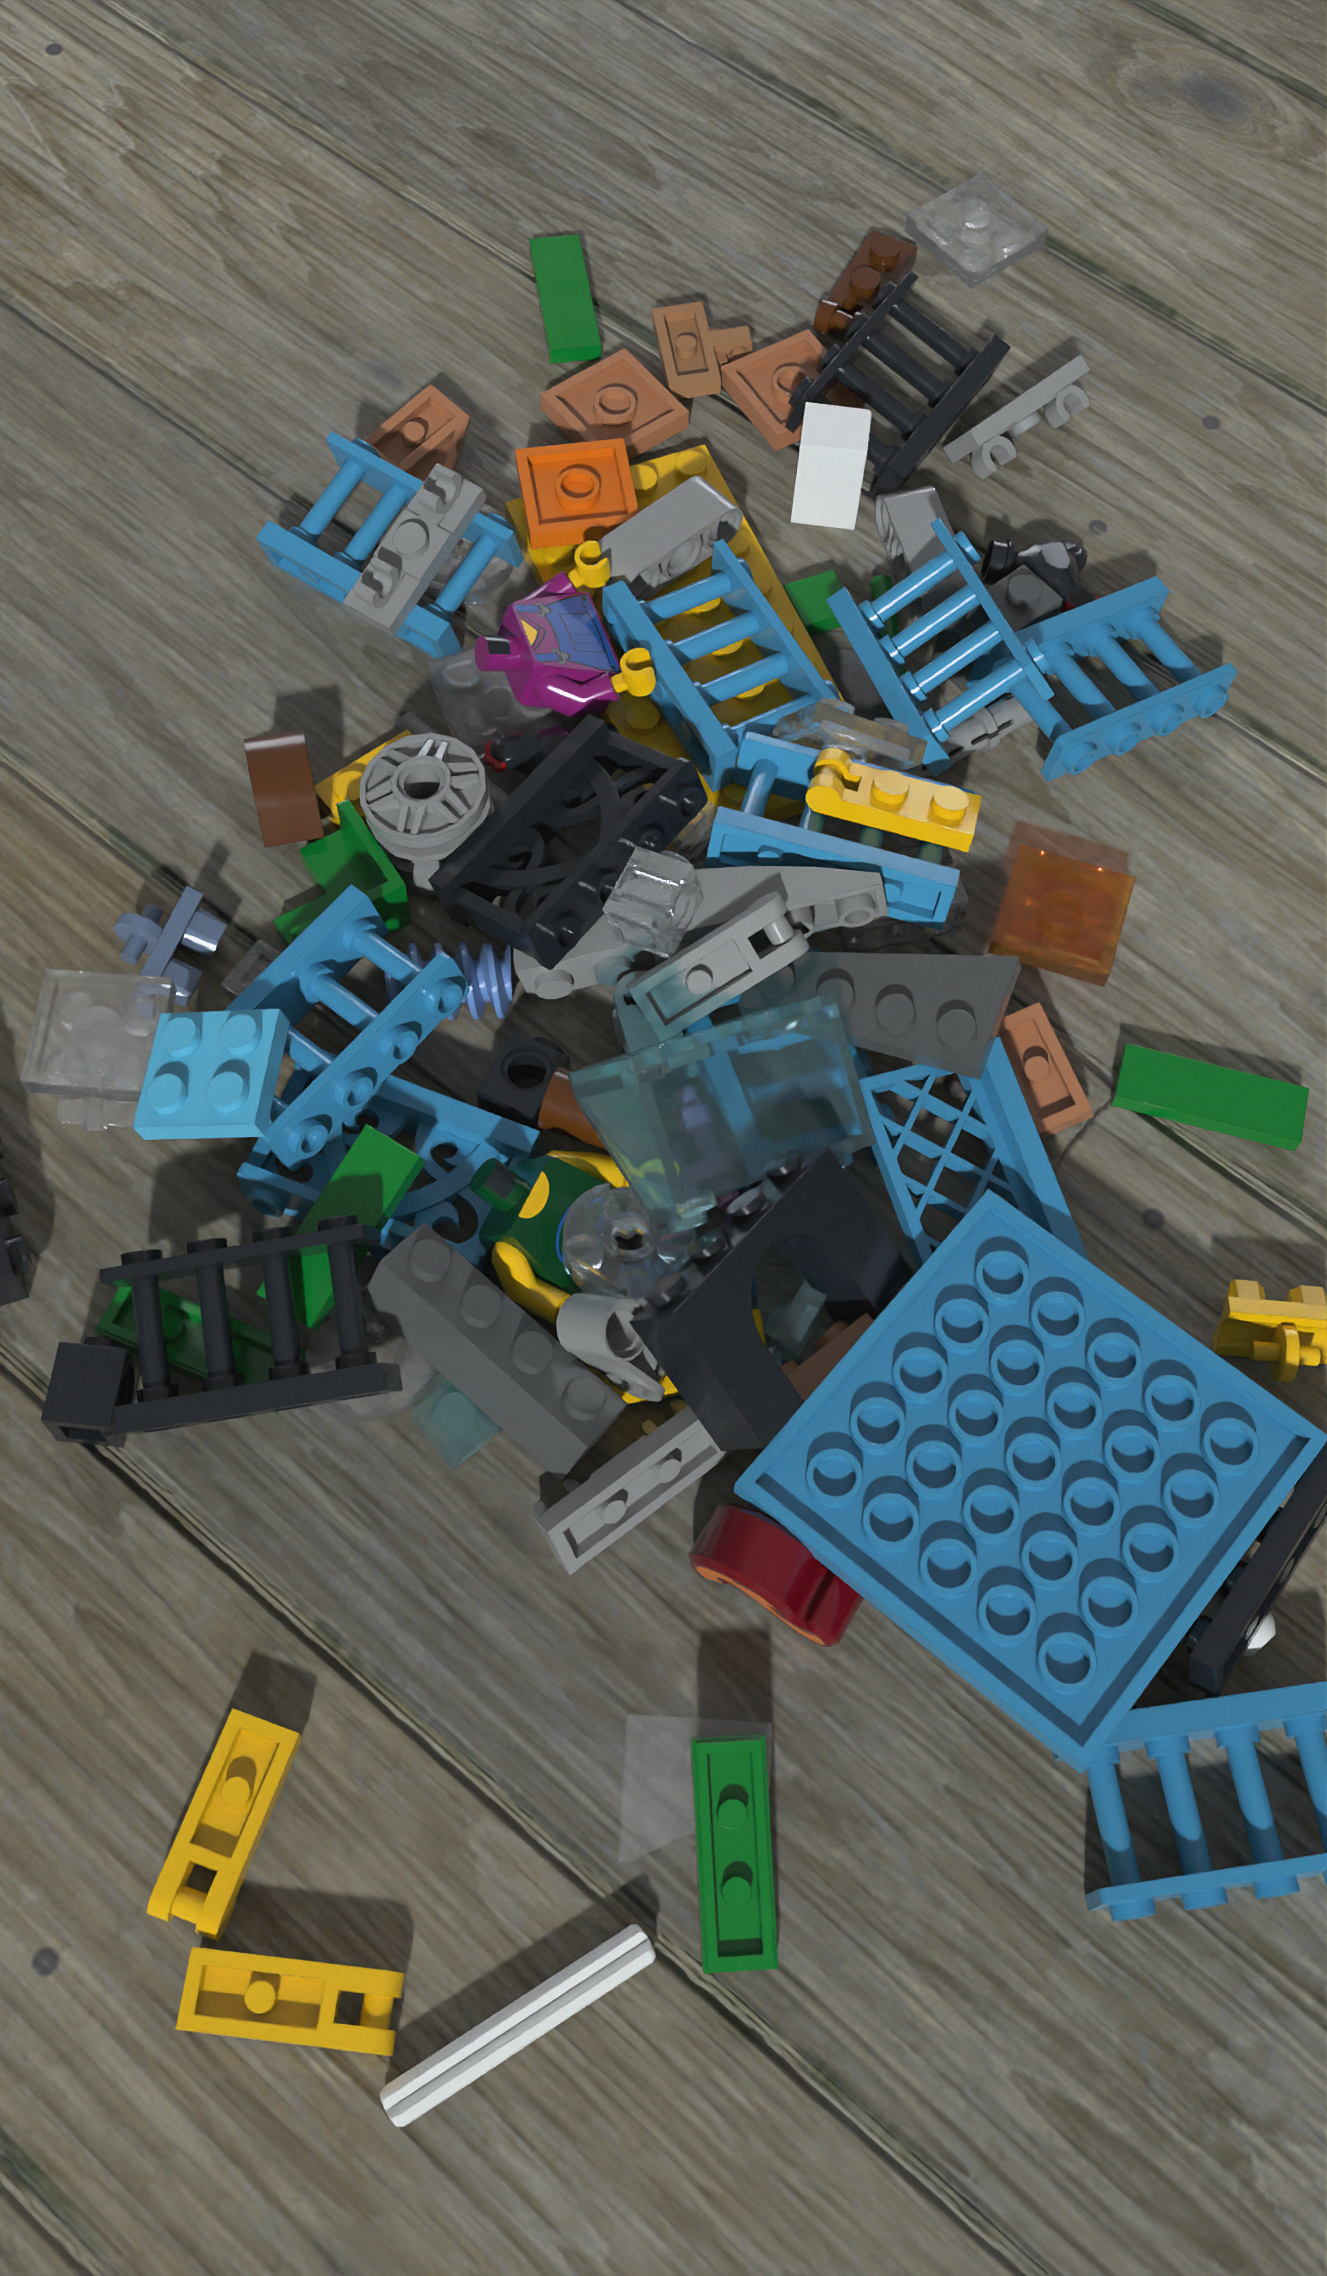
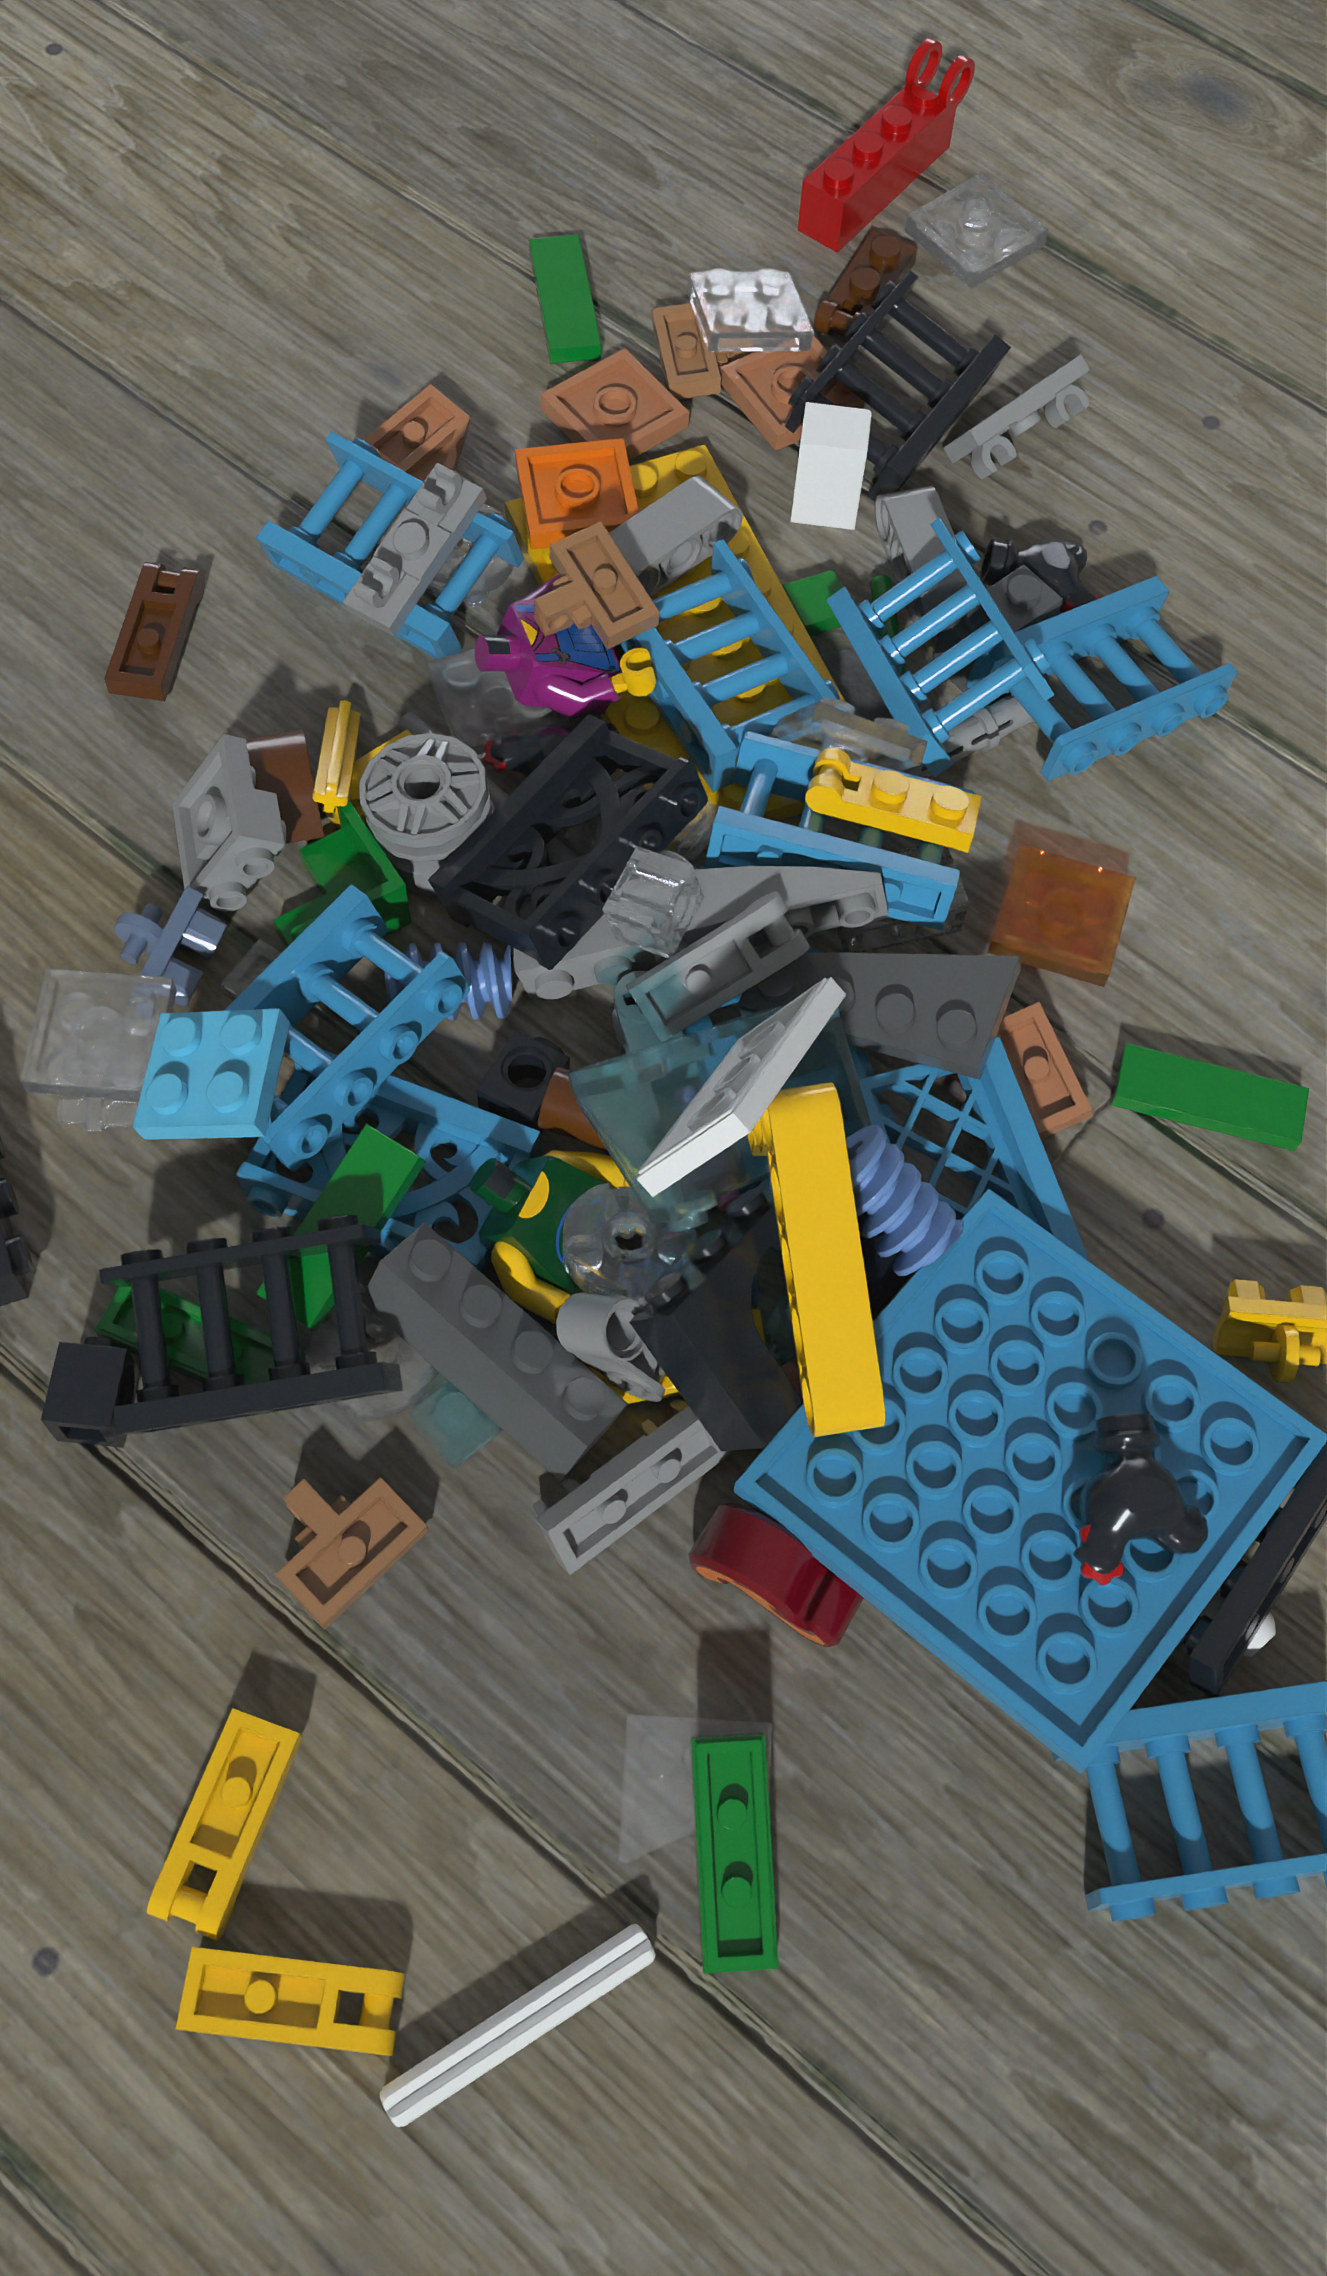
none -> reddish brown plate [104,562,205,701]
none -> light grey plate [172,734,286,912]
none -> medium nougat hinge [275,1477,429,1630]
none -> yellow axle [312,700,361,813]
none -> medium nougat hinge [533,522,660,649]
none -> white tile [636,977,846,1197]
none -> clear plate [687,268,814,352]
none -> yellow beam [747,1082,885,1438]
none -> red hinge [797,38,975,253]
none -> medium blue piece [846,1125,964,1276]
none -> black animal [1073,1413,1208,1585]

